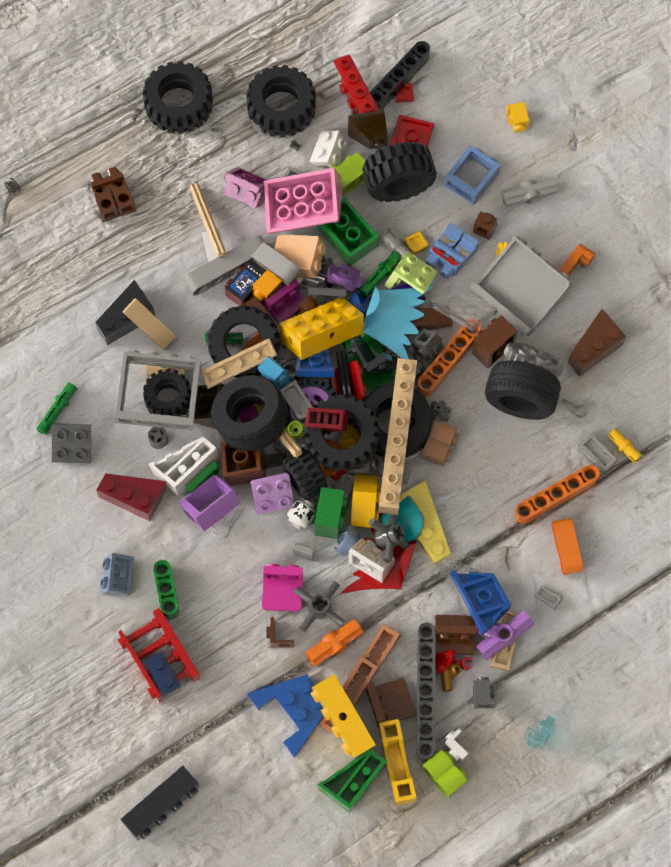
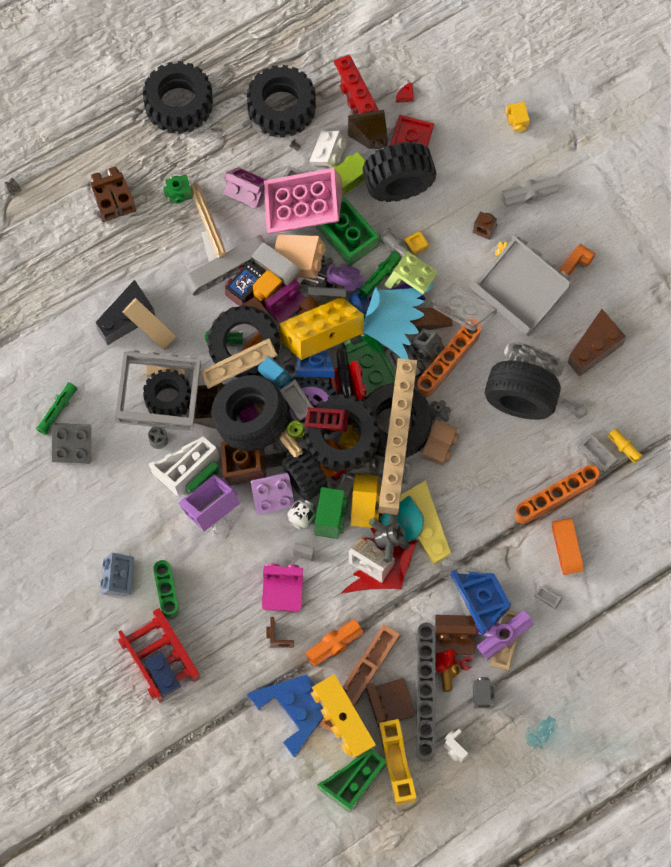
dark red wedge [96,473,168,521] -> none
black brick [120,765,200,841] -> none
dark grey bar [294,581,345,632] -> none
sand blue hair [334,525,360,556] -> none
black bracket [350,338,398,375] -> none
black beam [370,41,430,110] -> none
lime brick [422,750,467,799] -> none
medium blue hips [426,222,479,280] -> none
medium blue window [444,145,500,205] -> none
reddish brown brick [472,315,518,368] -> none
none -> green brick [163,175,192,204]

